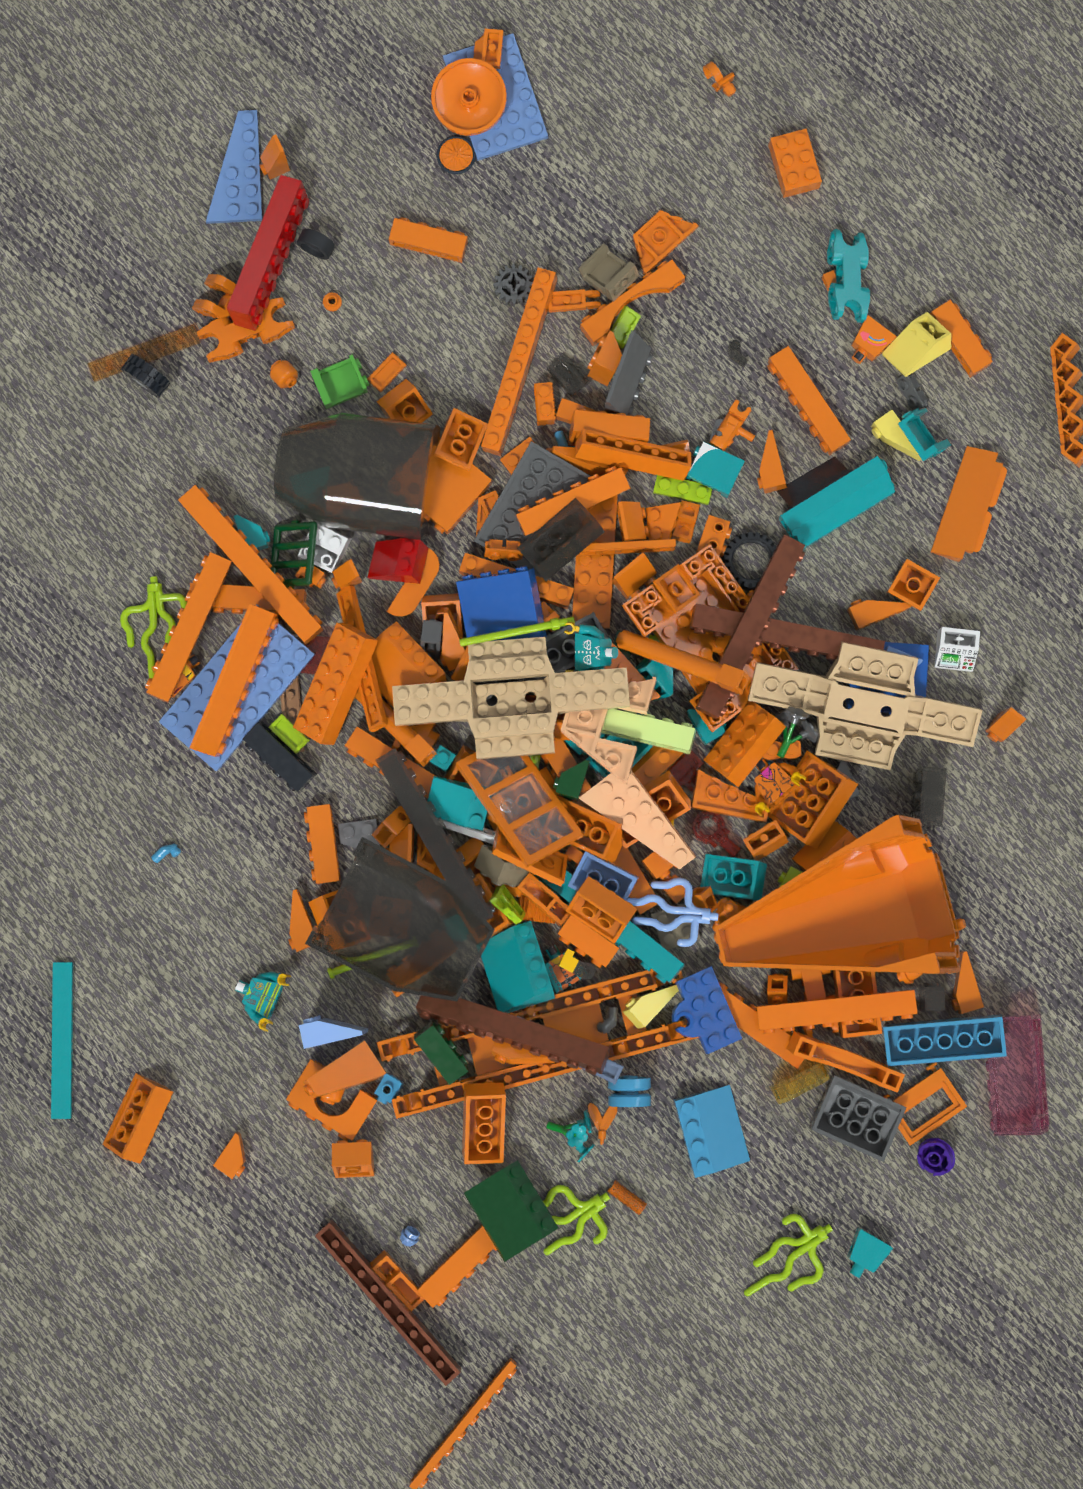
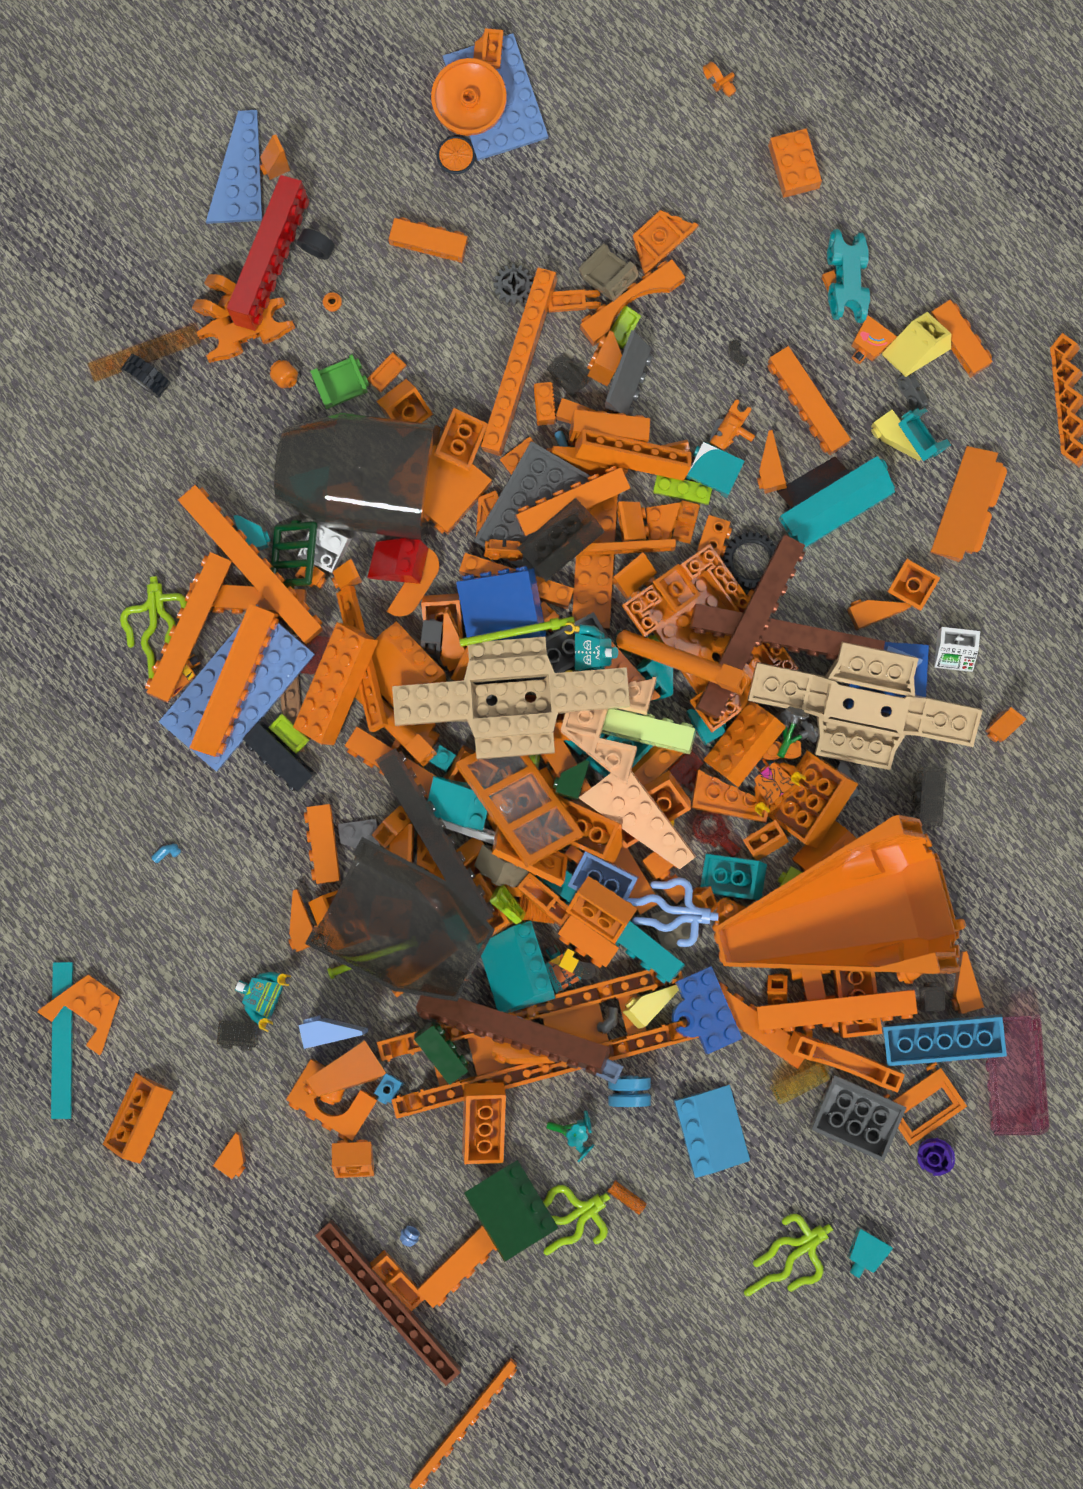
orange piece [588,1103,617,1145] -> none
none -> orange wing [38,974,120,1055]
none -> clear smoke brick [217,1020,259,1051]

